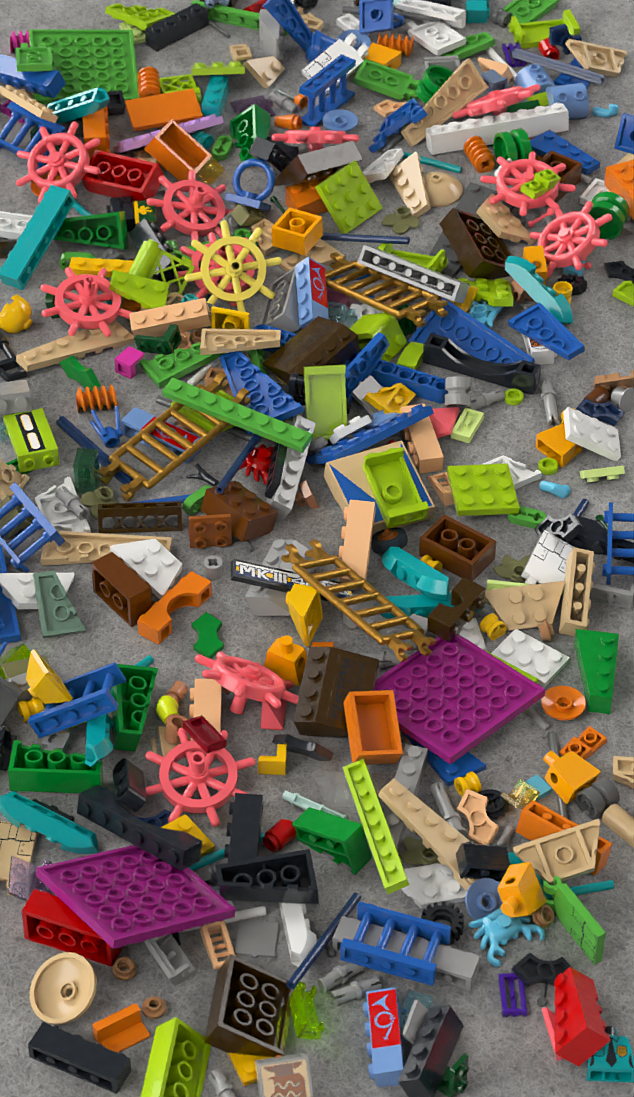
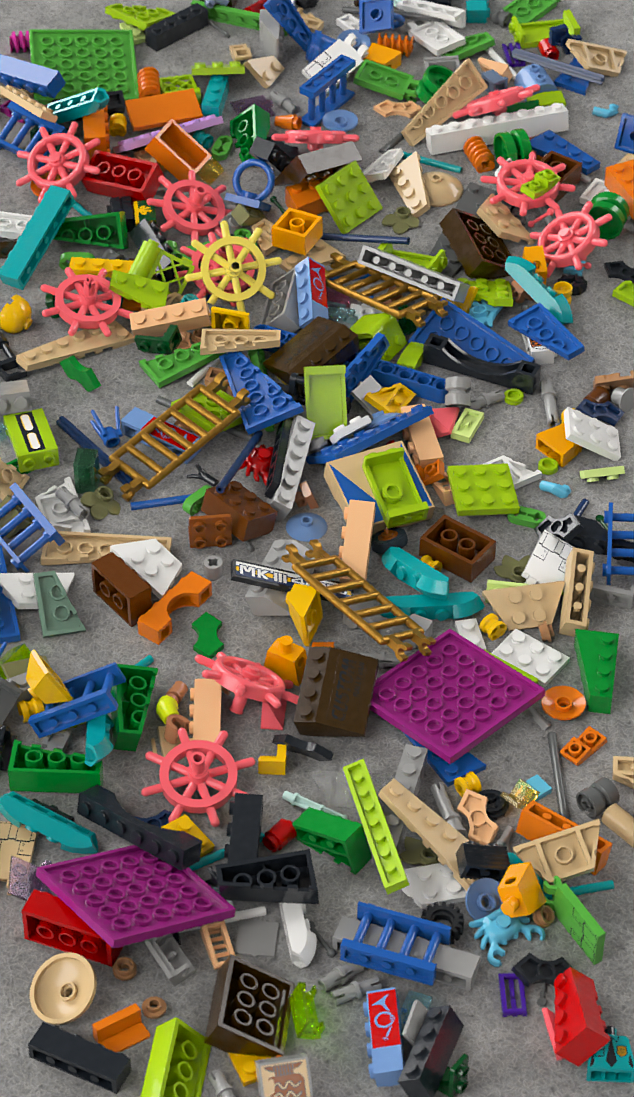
bright green tile [16,42,53,72] -> none
orange piece [76,385,117,413] -> none
dark brown fence [98,501,182,534] -> none
black beam [112,758,147,812] -> none
dark pink panel [115,346,144,379] -> none
bright green plate [162,377,313,453] -> none
dark red tile [182,715,227,753] -> none
orange hinge [273,87,308,109] -> none
dark blue piece [286,892,361,990] -> none
orange piece [343,690,403,765] -> none
blue wing [368,98,428,153] -> none
dark brown arch [427,577,486,642] -> none
light orange torso [543,750,601,804] -> none
medium blue brick [546,83,589,120] -> none
none -> yellow wheel [109,113,127,137]
none -> medium blue dish [286,512,327,542]
none -> orange slope [415,459,445,486]

